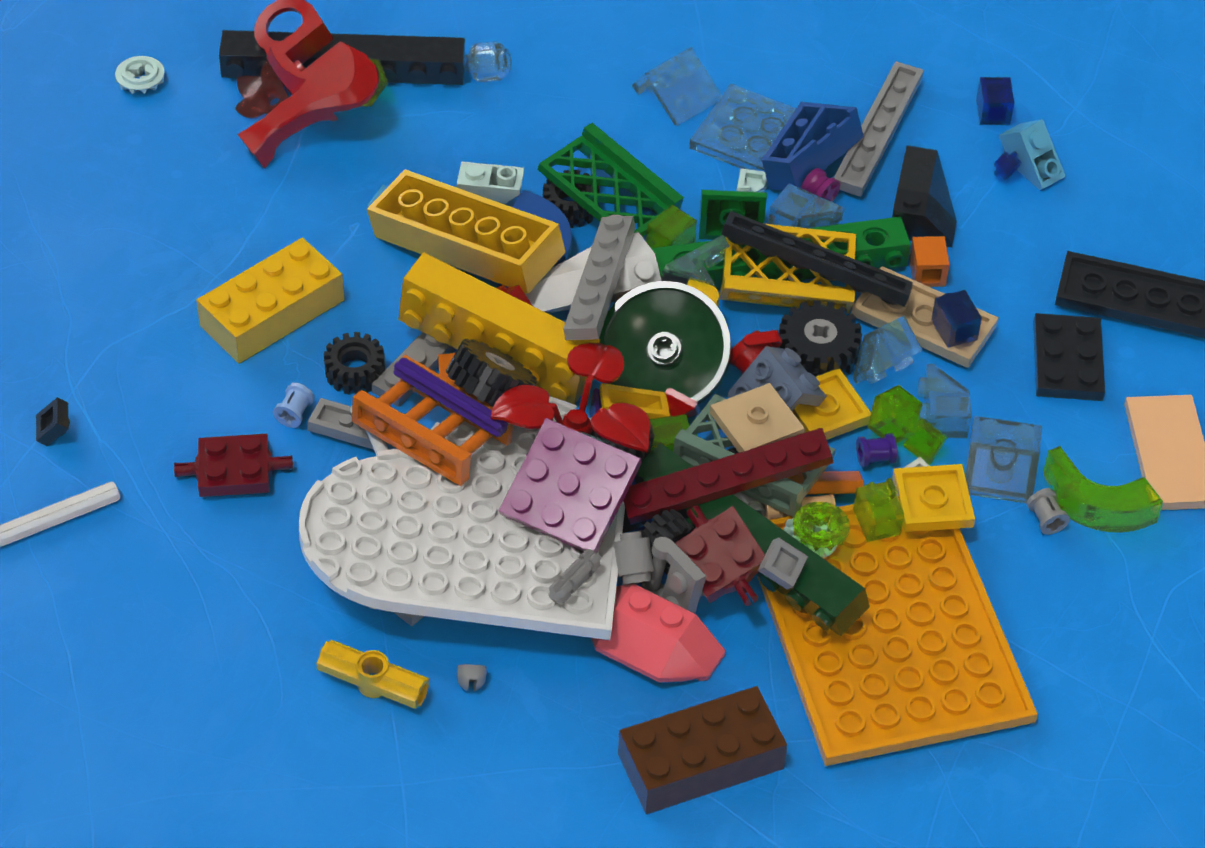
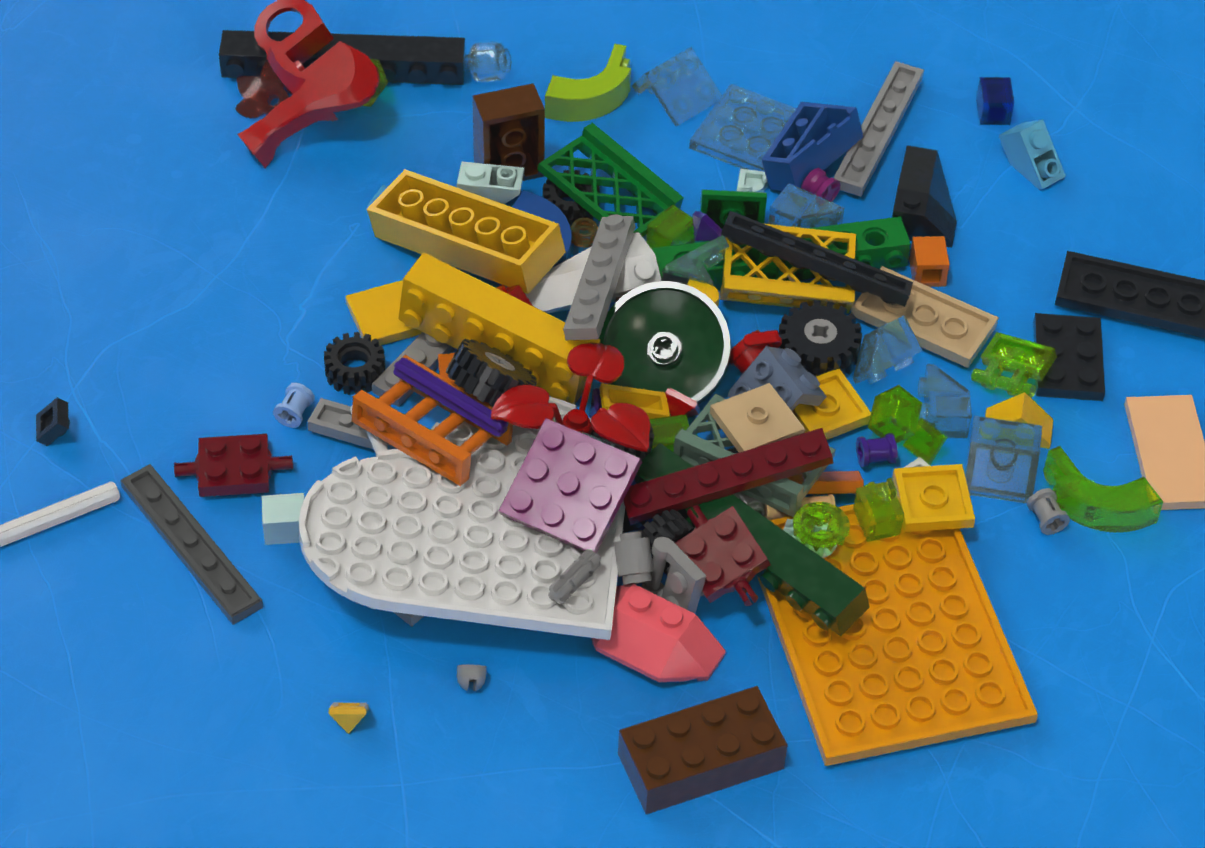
light aqua gear [115,56,165,94] -> none
yellow brick [196,237,345,364] -> none
yellow piece [317,640,430,709] -> none
light grey plate [758,537,808,589] -> none
clear blue brick [931,290,982,348] -> none
clear blue plate [993,151,1022,180] -> none
none -> dark grey tile [120,464,263,625]
none -> light aqua brick [262,493,305,545]
none -> yellow slope [329,703,369,734]
none -> yellow tile [345,280,422,346]
none -> reddish brown brick [473,83,545,181]
none -> lime arch [545,44,631,122]
none -> clear orange plate [570,218,598,248]
none -> dark purple slope [692,211,725,241]
none -> clear neon green plate [971,332,1057,398]
none -> yellow slope [982,392,1053,449]

